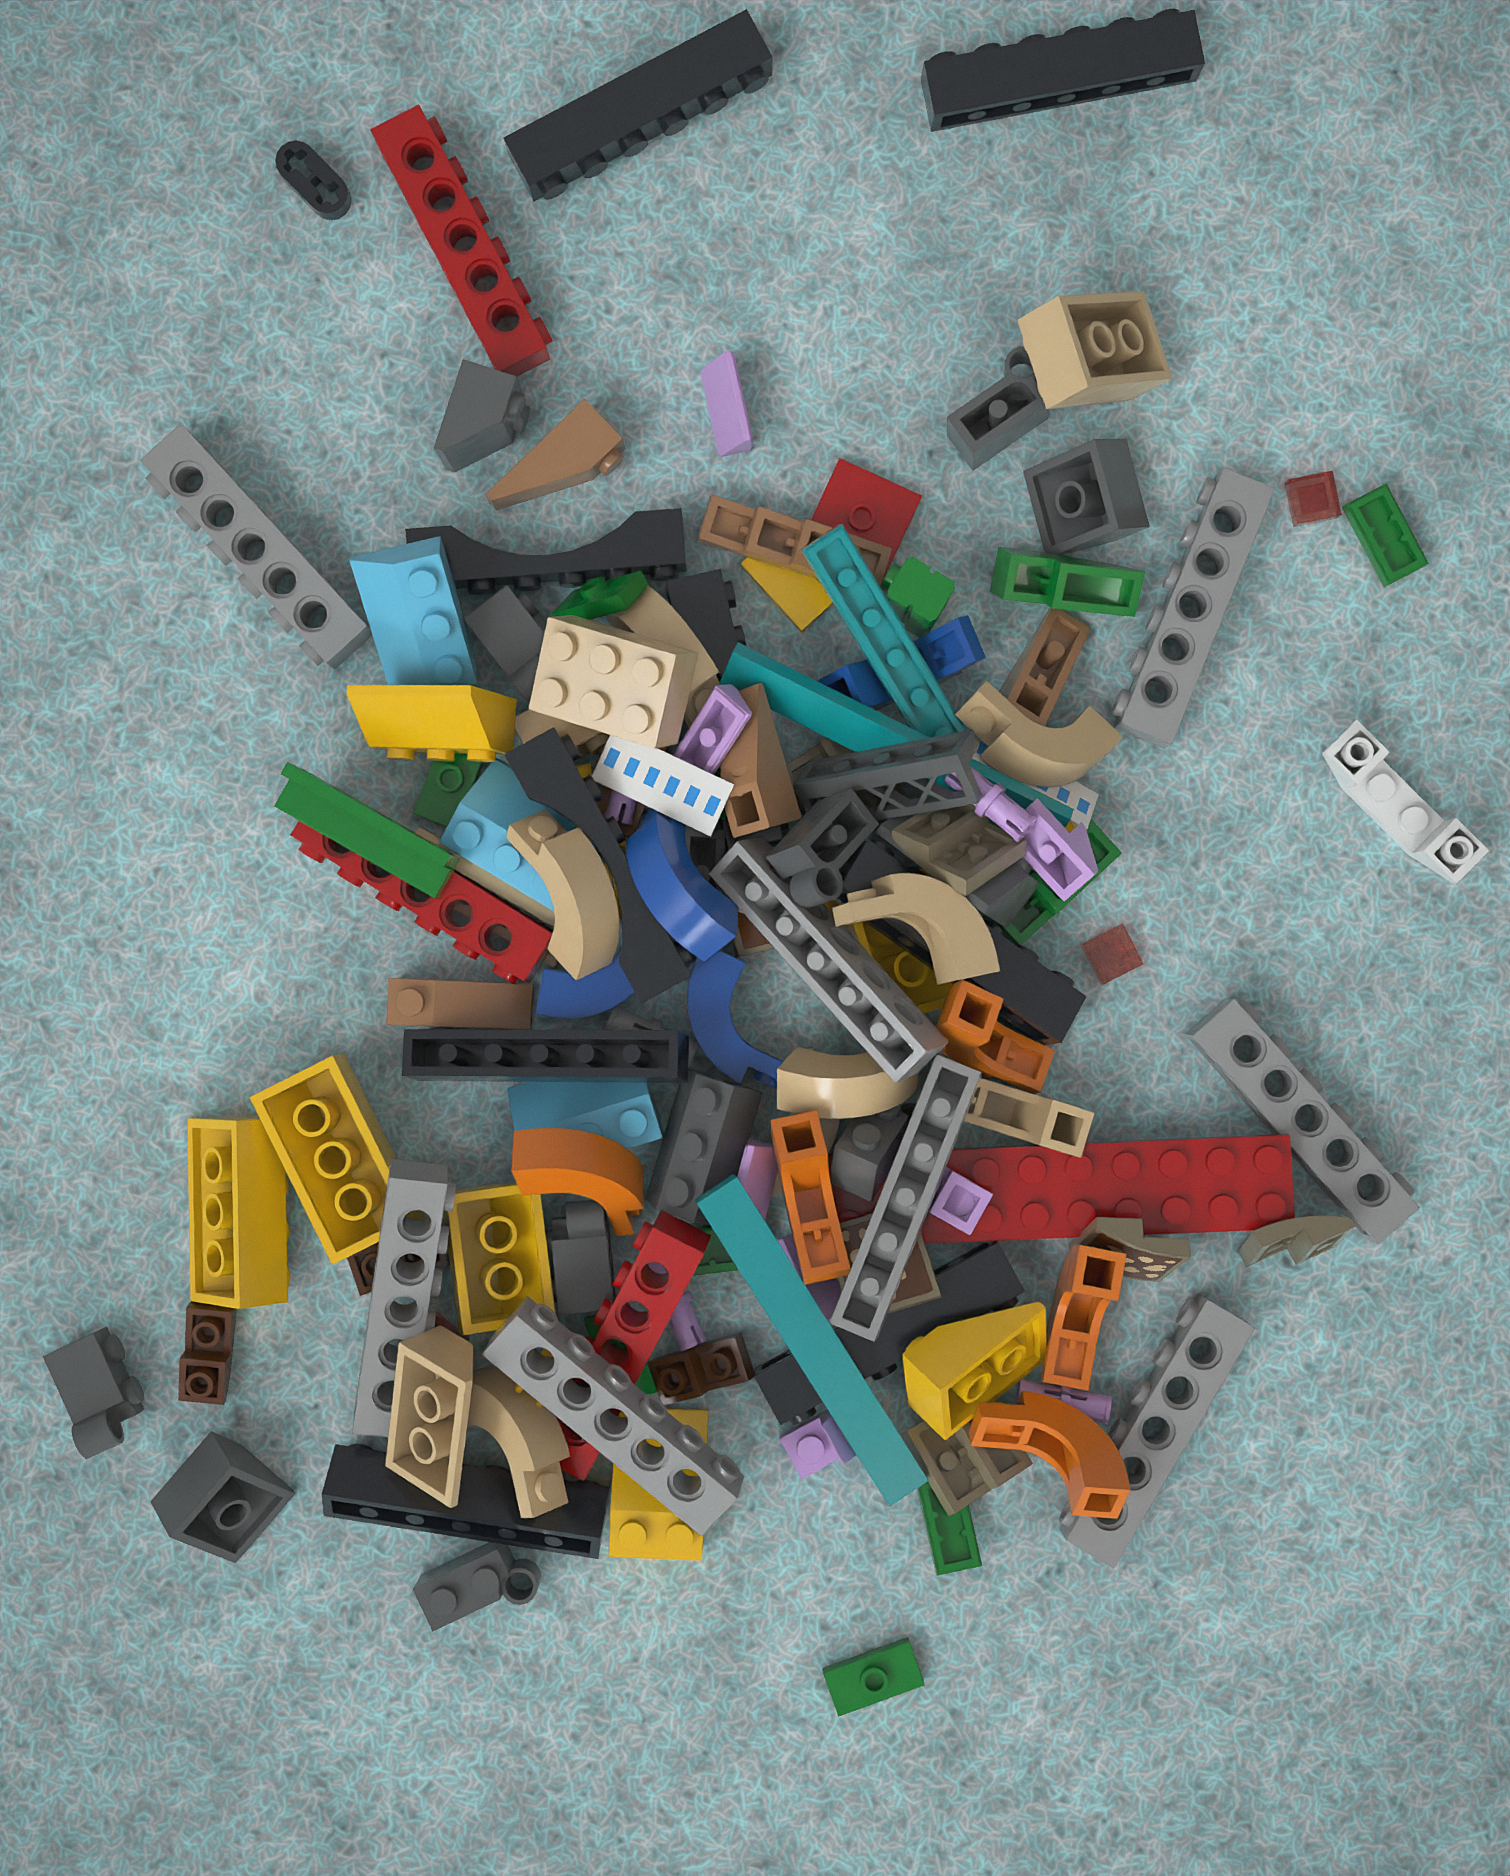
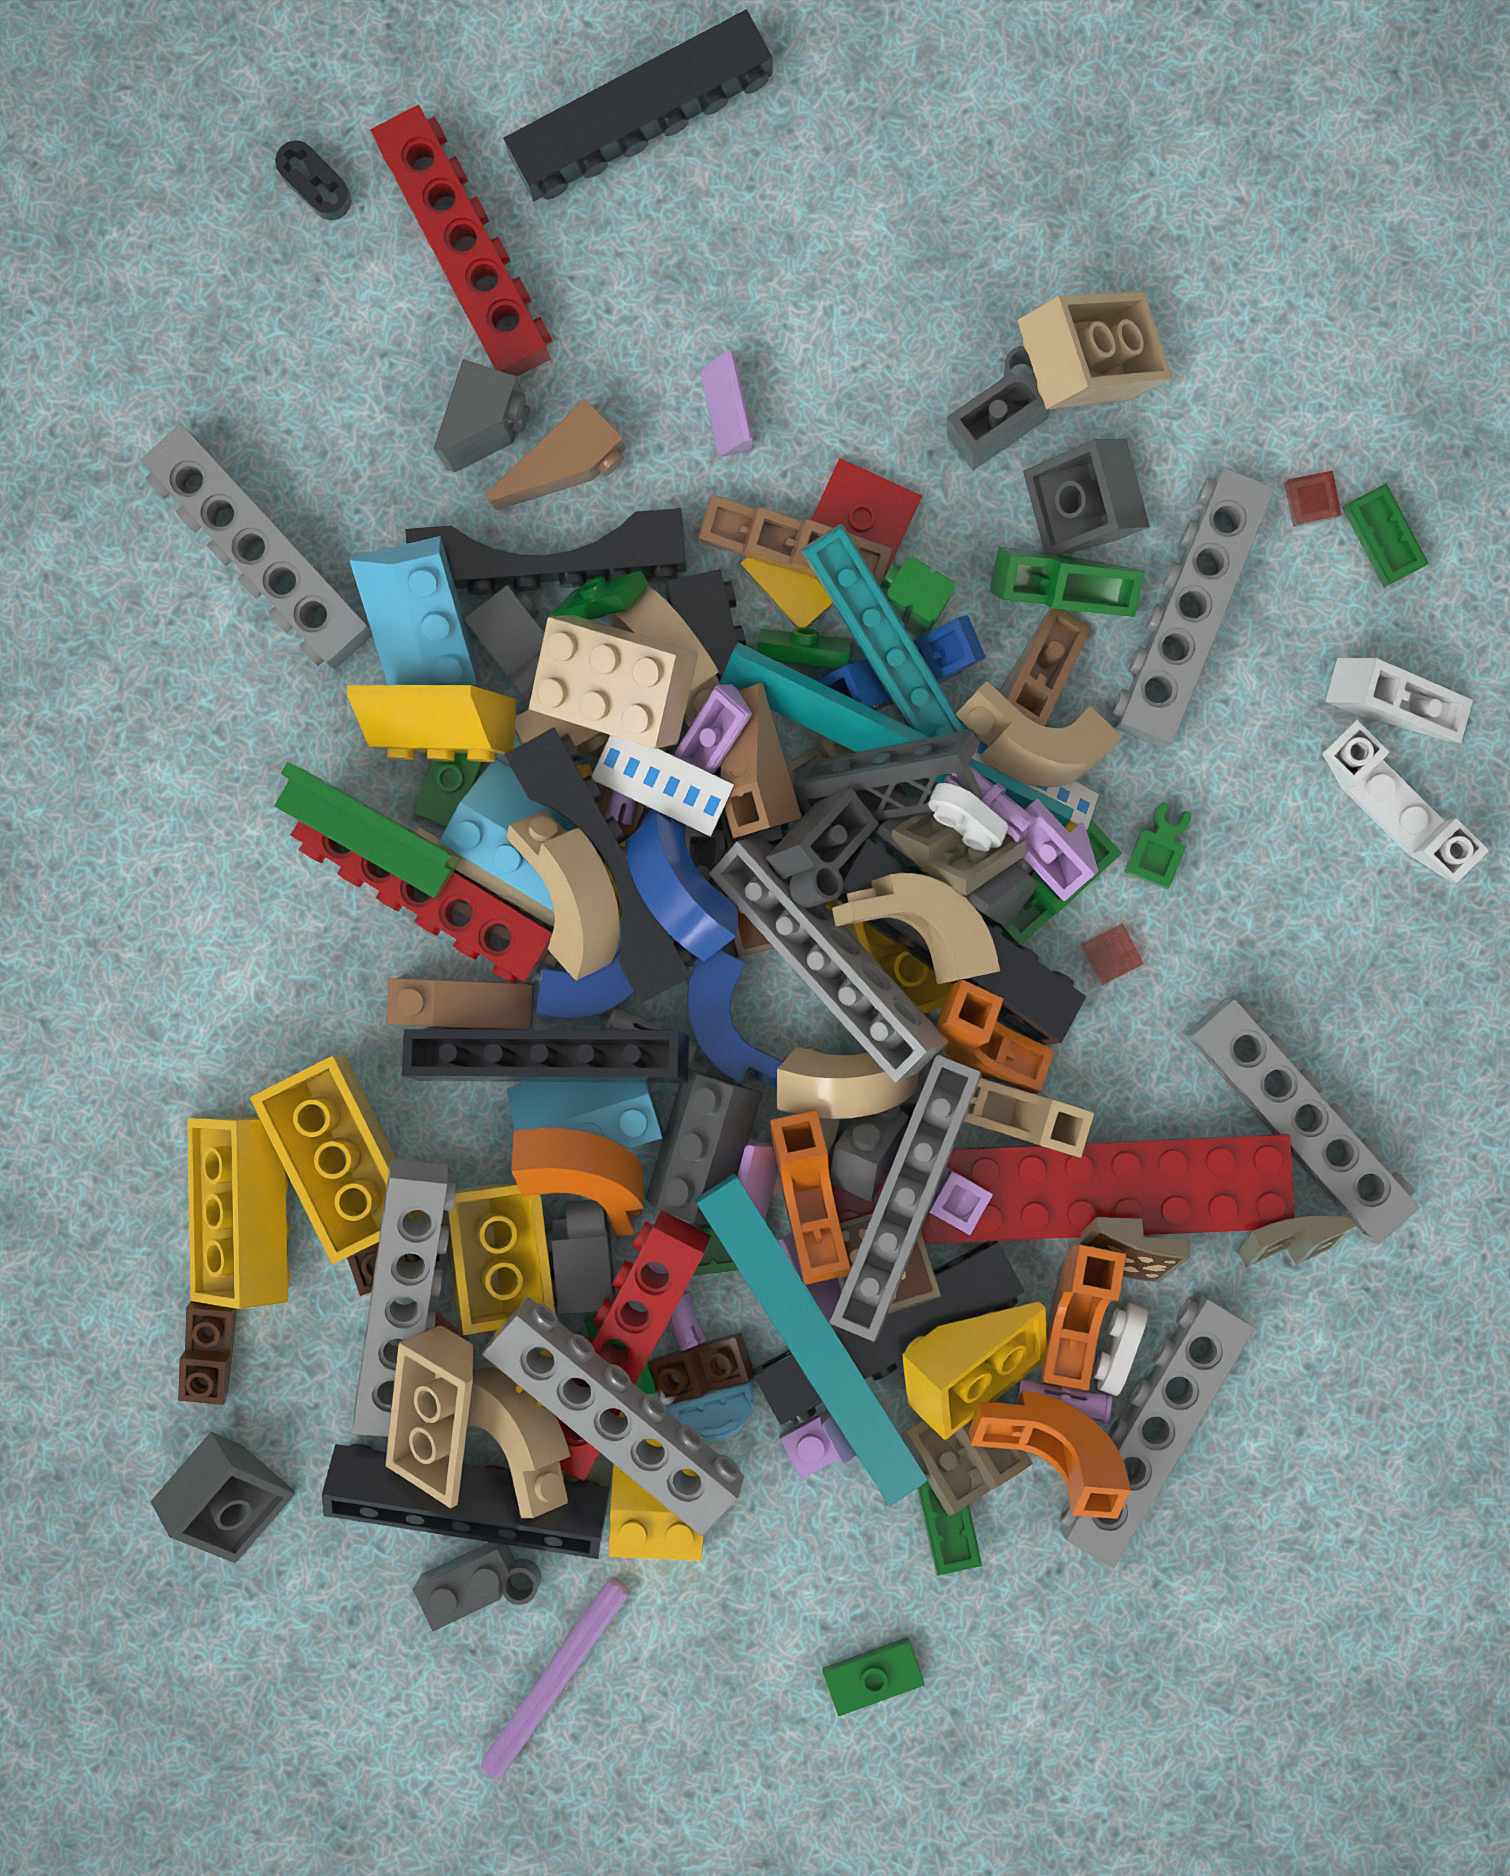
dark grey hinge [43,1326,144,1459] -> none
black brick [921,9,1205,132] -> none
none -> lavender axle [481,1578,629,1779]
none -> medium azure tile [665,1380,755,1443]
none -> green plate [757,627,850,669]
none -> white plate [928,783,1009,851]
none -> white plate [1092,1302,1148,1396]
none -> green plate [1124,802,1191,889]
none -> white slope [1325,658,1473,744]

